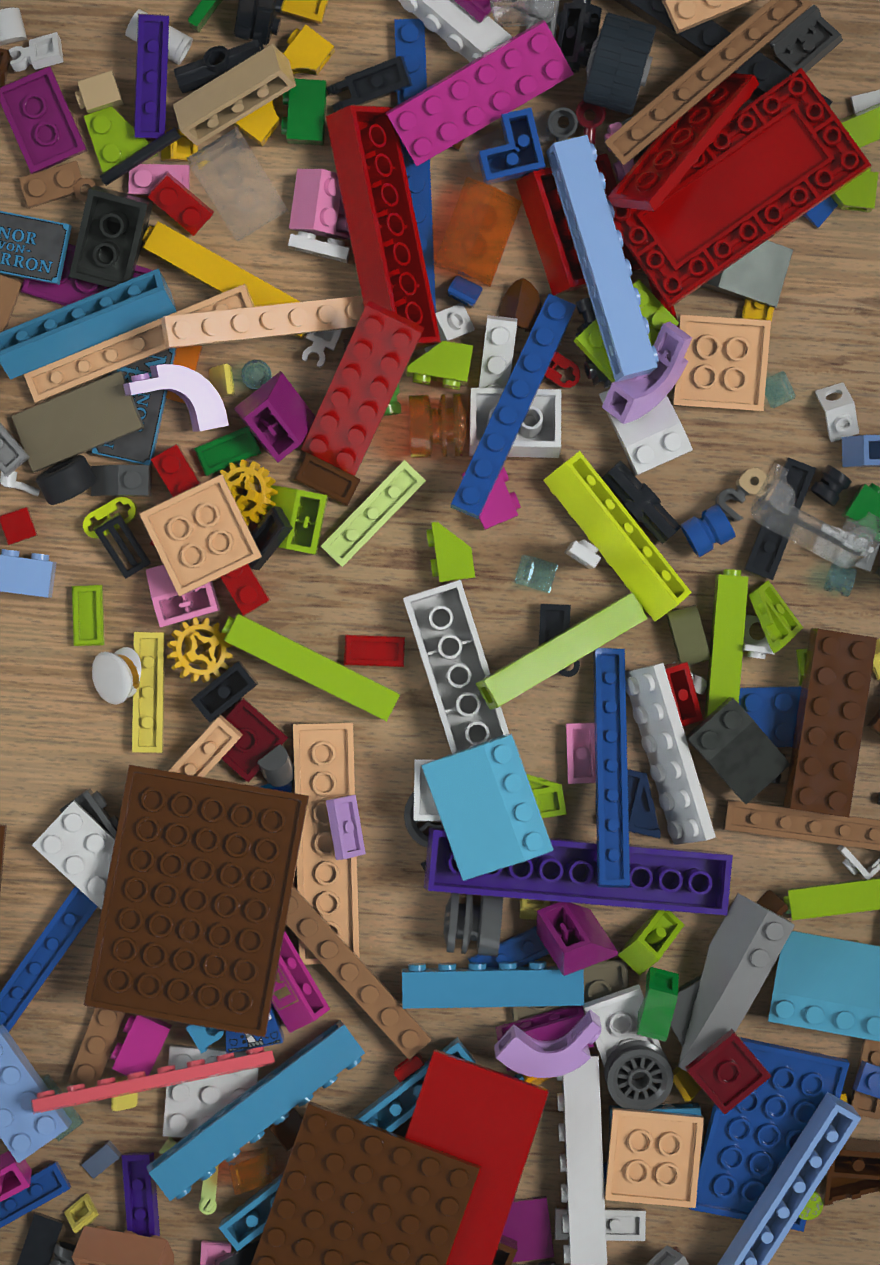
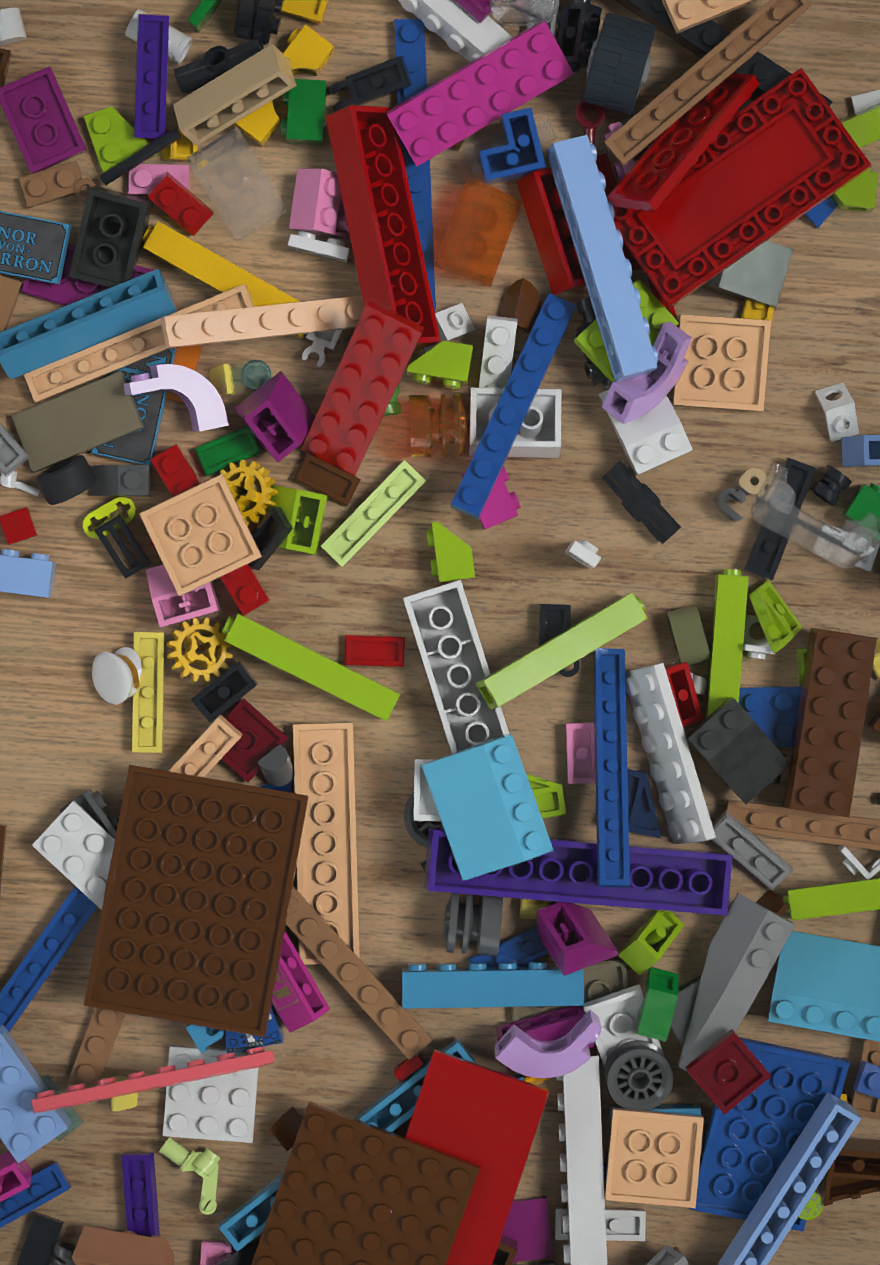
white plate [9,32,63,72] -> none
light yellow slope [64,1193,99,1234] -> none
lime tile [72,585,105,646] -> none
tan brick [75,70,124,114] -> none
sand blue piece [81,1140,122,1179] -> none
dark pink brick [110,1015,172,1076] -> none
dark azure brick [146,1020,365,1201] -> none
clear orange slope [229,1147,278,1195] -> none
lavender plate [326,795,366,860] -> none
blue slope [447,275,482,308] -> none
clear light blue slope [515,555,558,593] -> none
neon yellow brick [543,451,692,621] -> none
red beam [544,351,581,389] -> none
dark grey bar [548,107,578,142] -> none
yellow slope [672,1067,702,1102] -> none
blue wheel [680,504,736,558] -> none
clear light blue slope [765,371,796,408] -> none
dark grey bracket [770,5,843,74] -> none
clear light blue wheel [824,562,857,597] -> none
none -> light grey tile [712,810,793,890]

